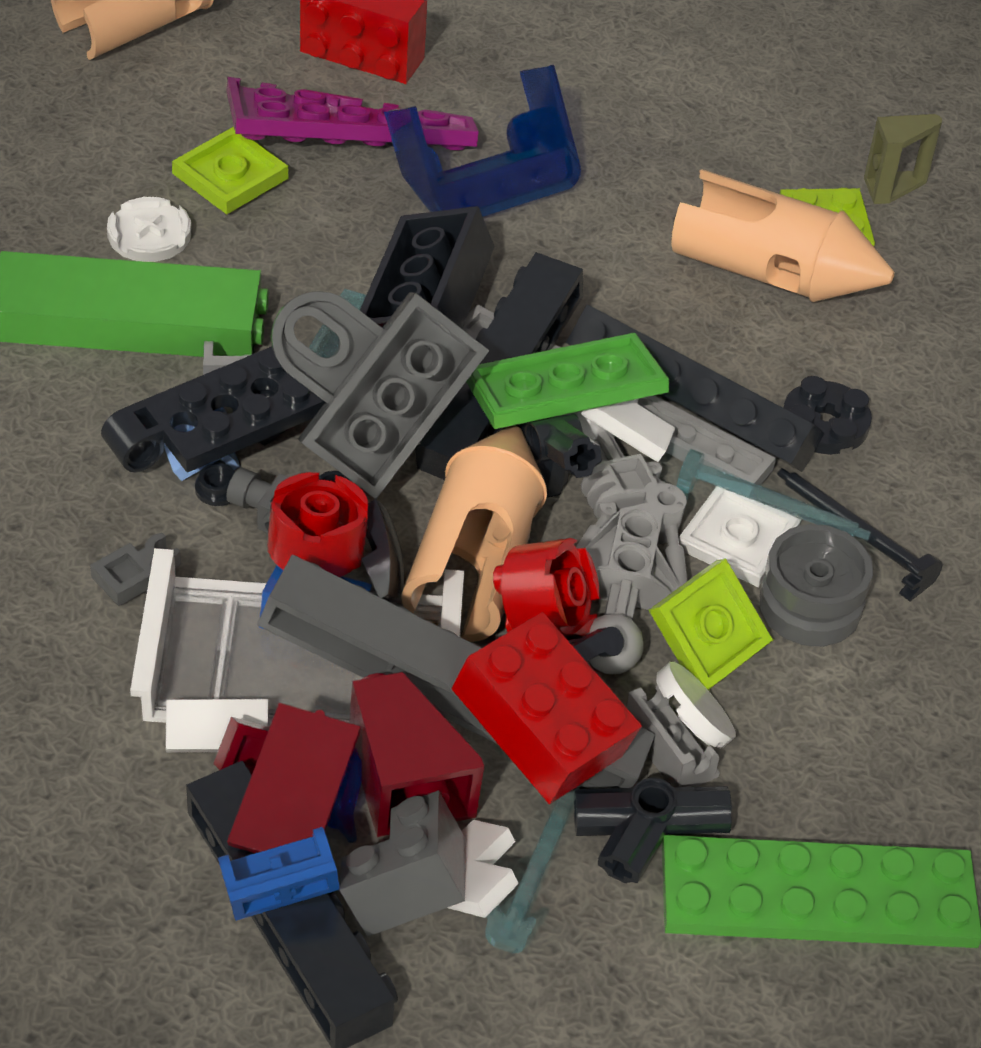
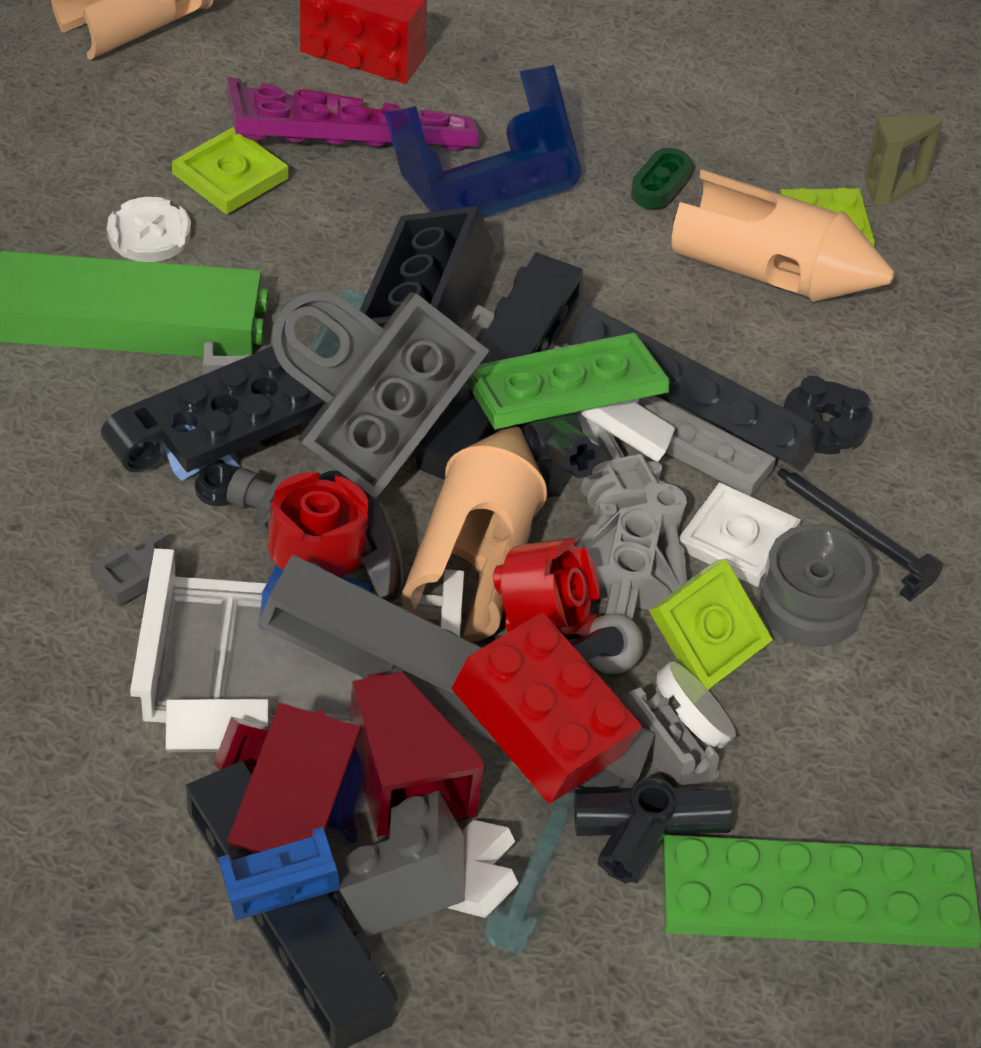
clear light blue piece [676,449,871,540] -> none
none -> dark green plate [631,148,692,209]

